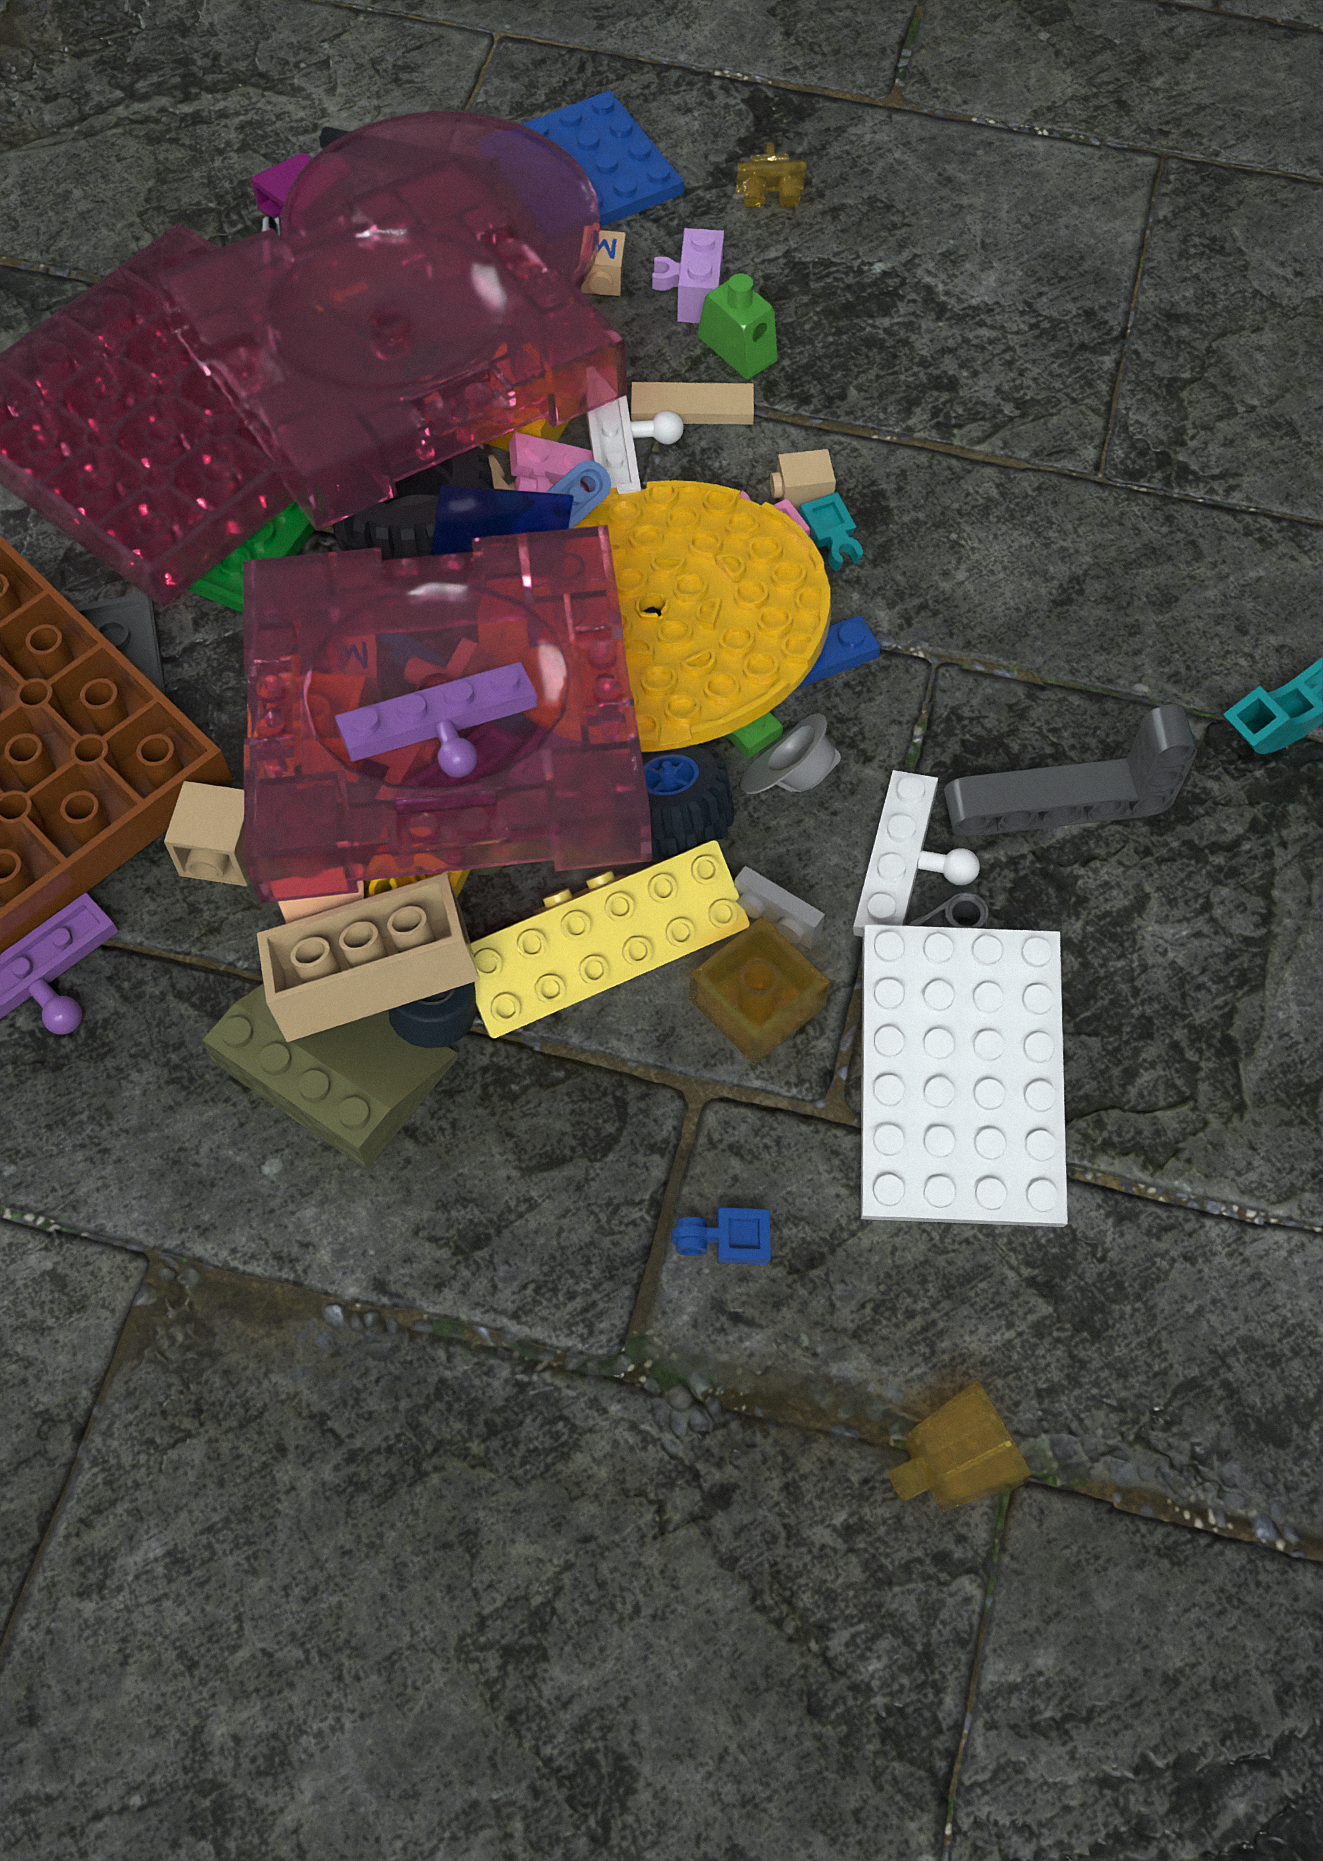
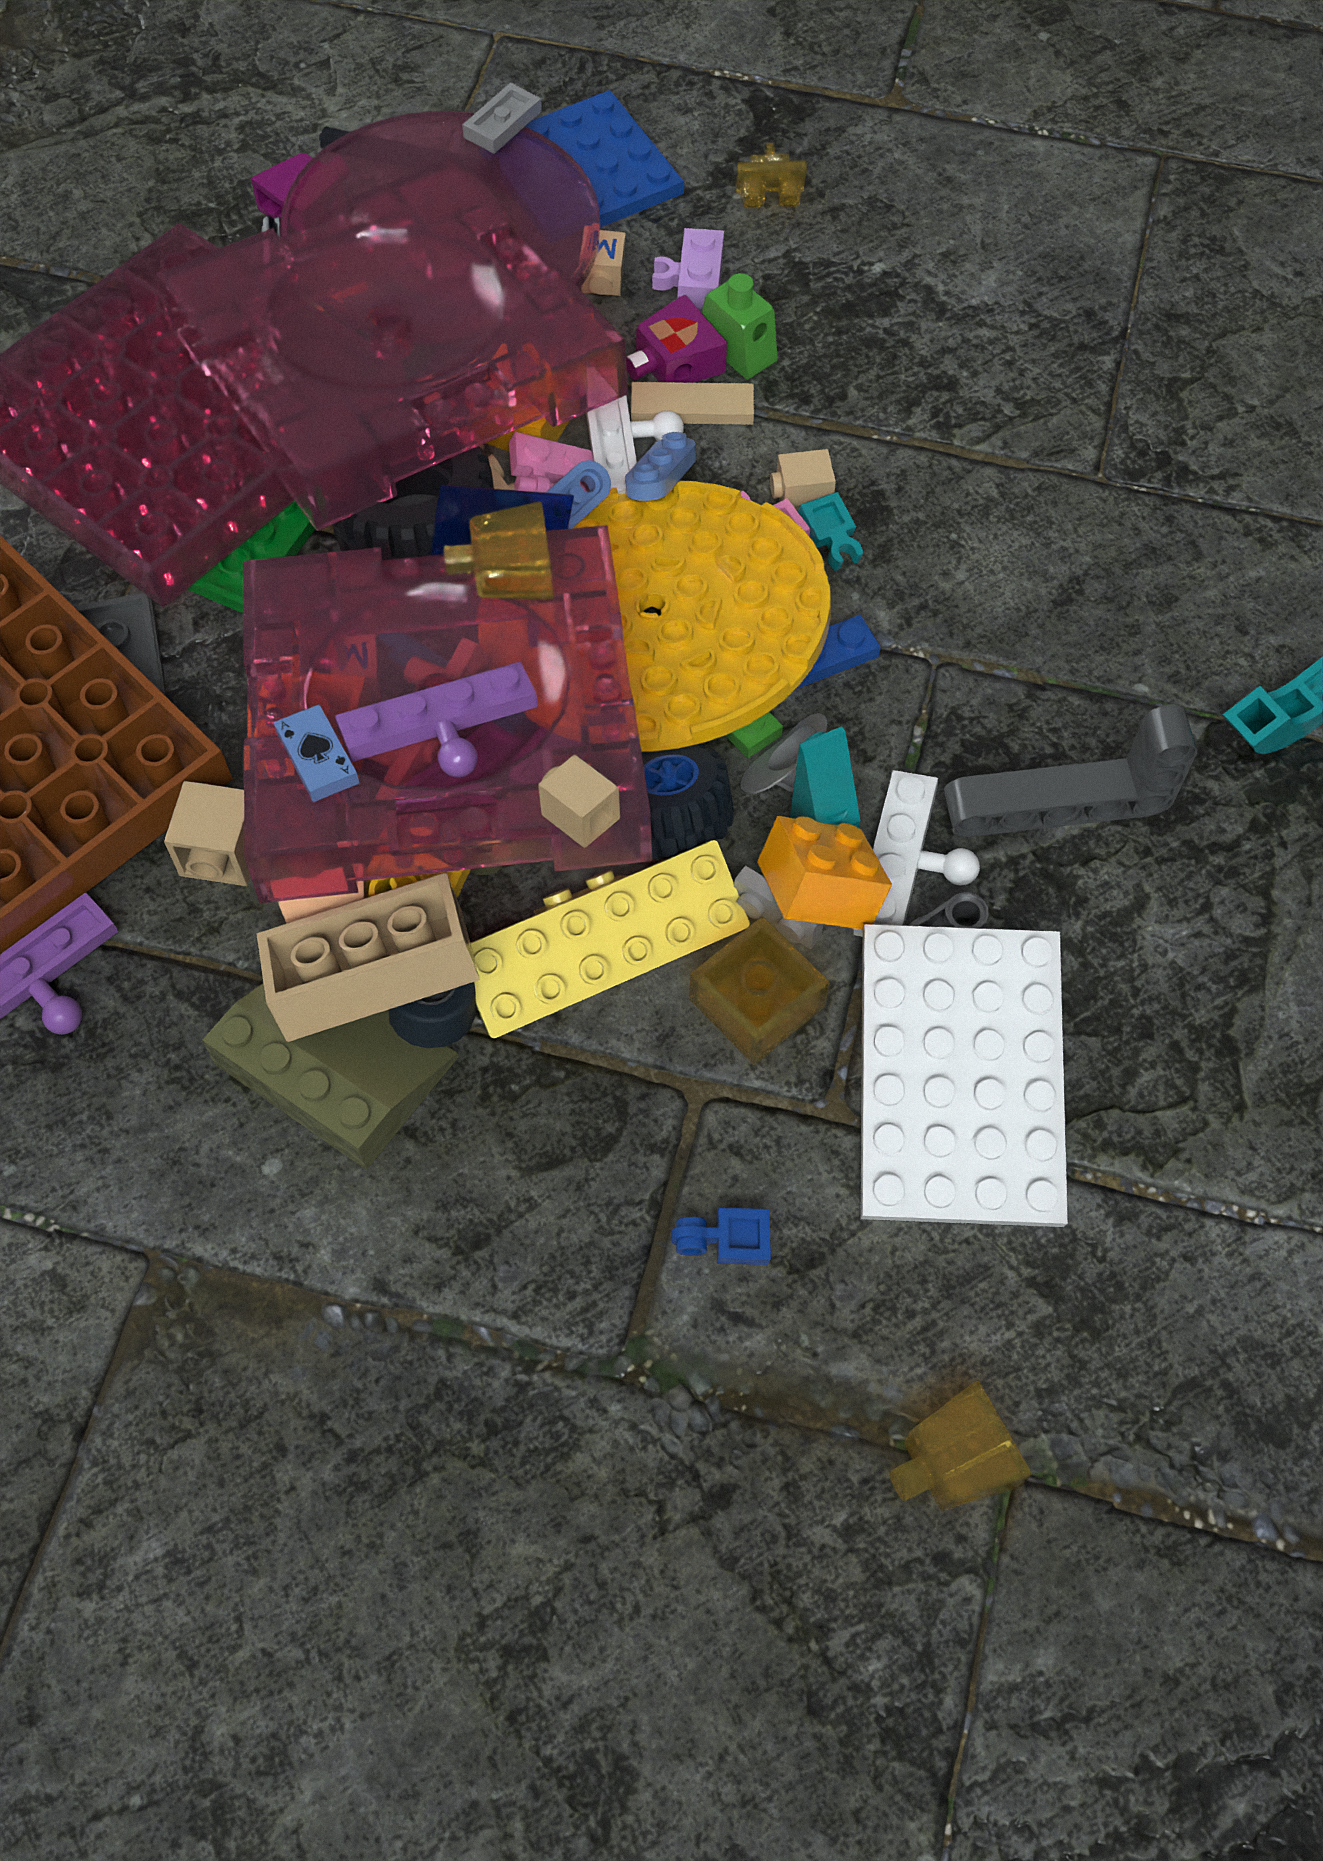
none -> medium blue tile [273,705,360,802]
none -> clear yellow torso [444,502,554,599]
none -> light grey plate [462,83,542,154]
none -> tan brick [538,754,620,848]
none -> magenta torso [624,294,727,383]
none -> medium blue plate [625,432,696,501]
none -> light orange brick [757,816,892,930]
none -> teal slope [790,726,861,828]

